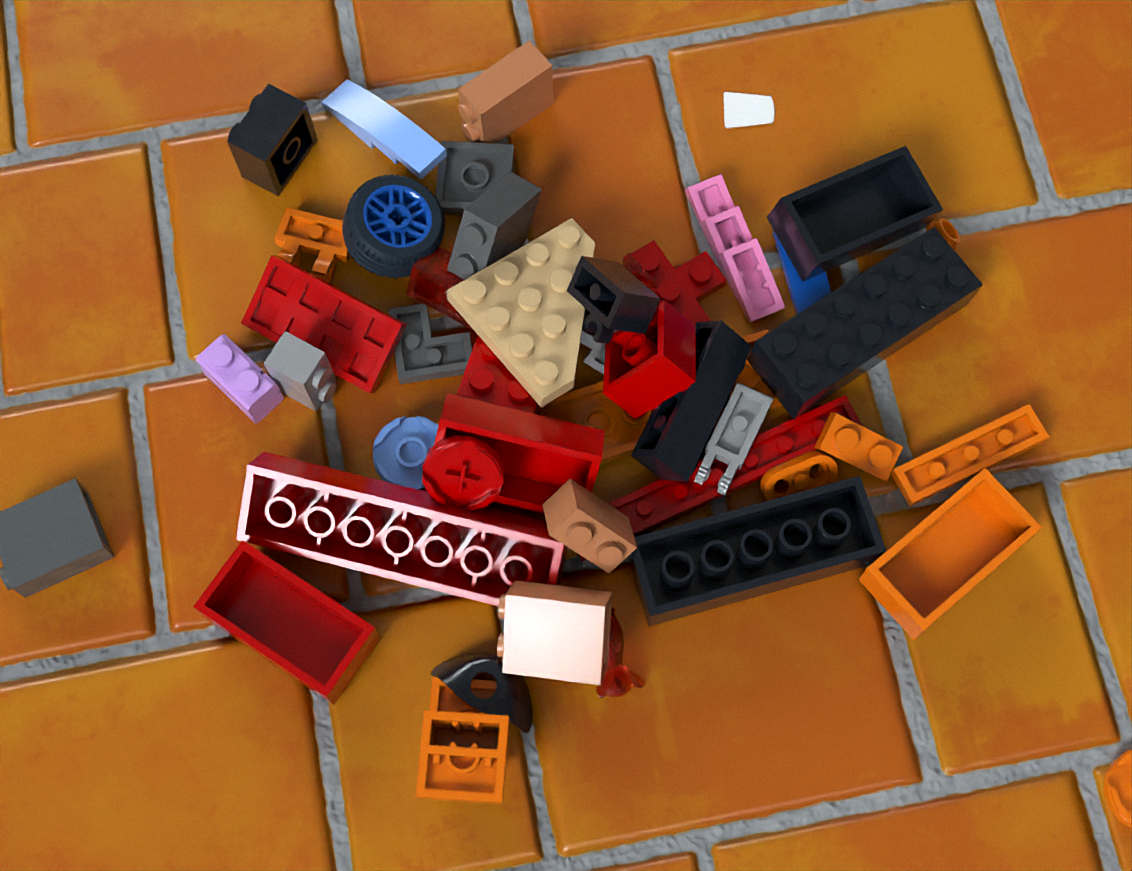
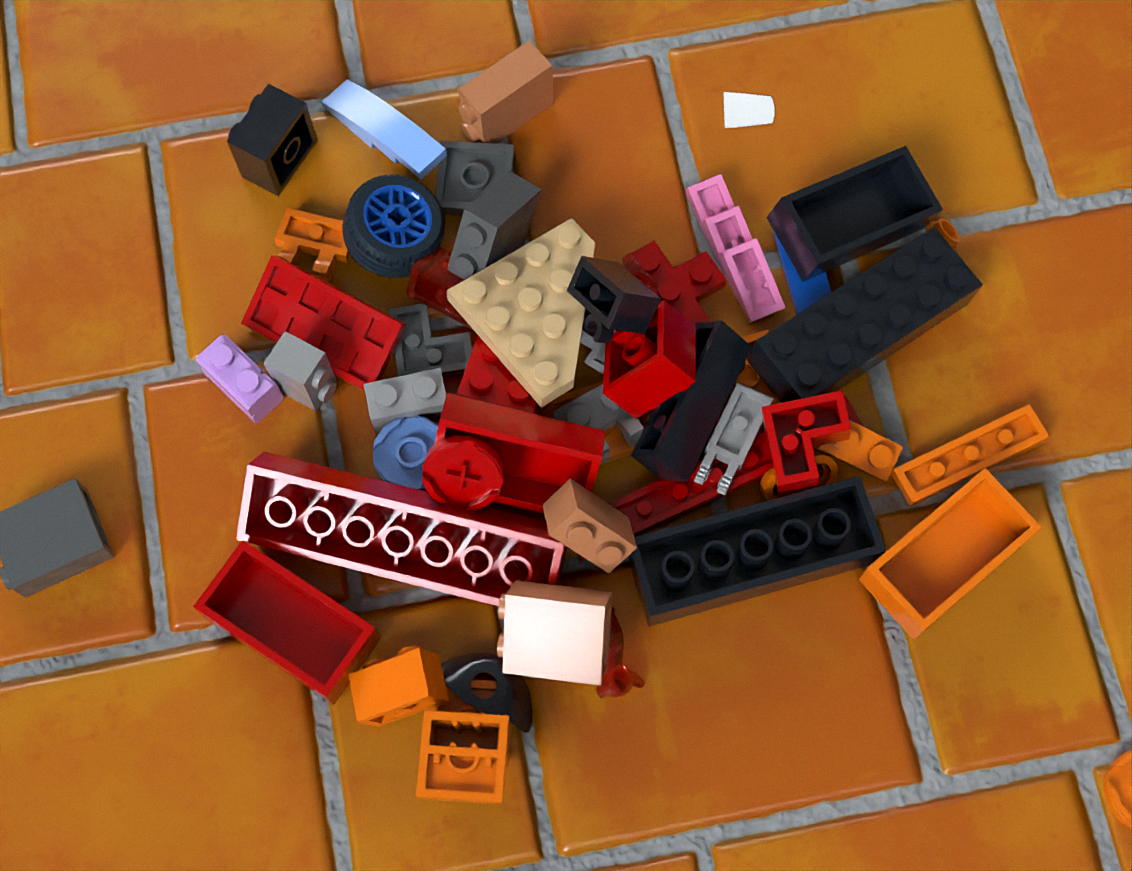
none -> orange brick [348,646,449,727]
none -> light grey brick [364,368,446,435]
none -> light grey plate [552,384,644,465]
none -> red brick [762,390,851,494]

